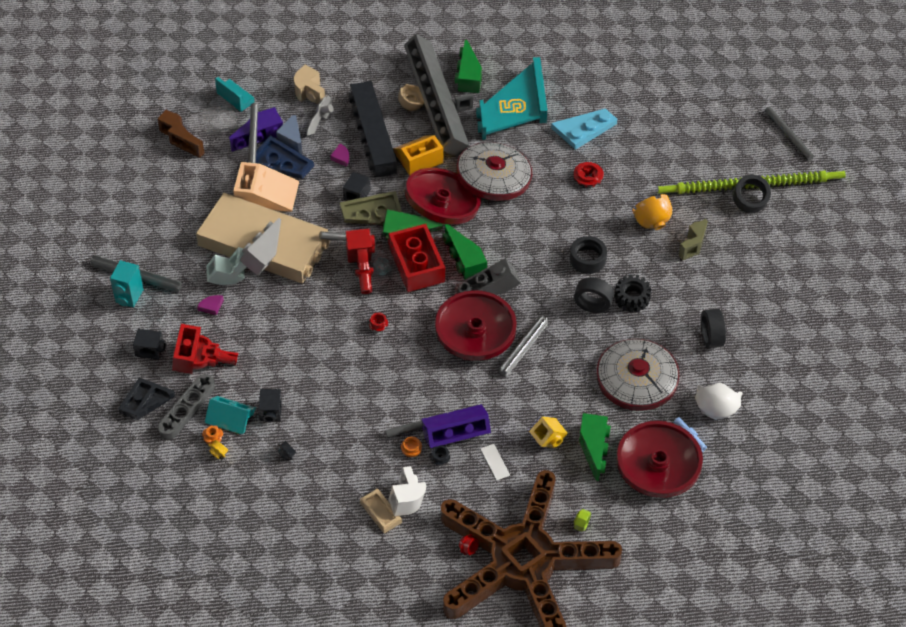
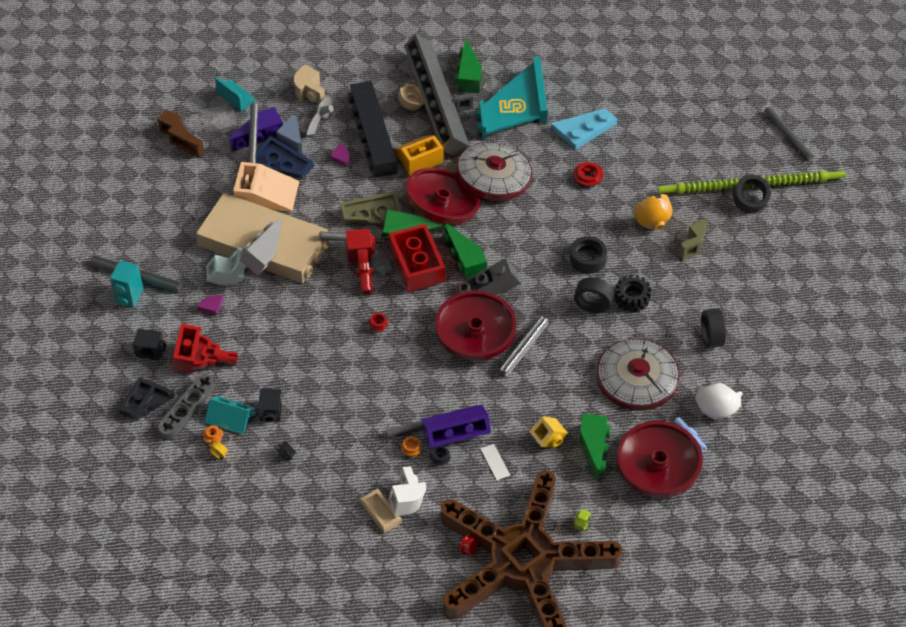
black brick [343,172,371,201] -> none

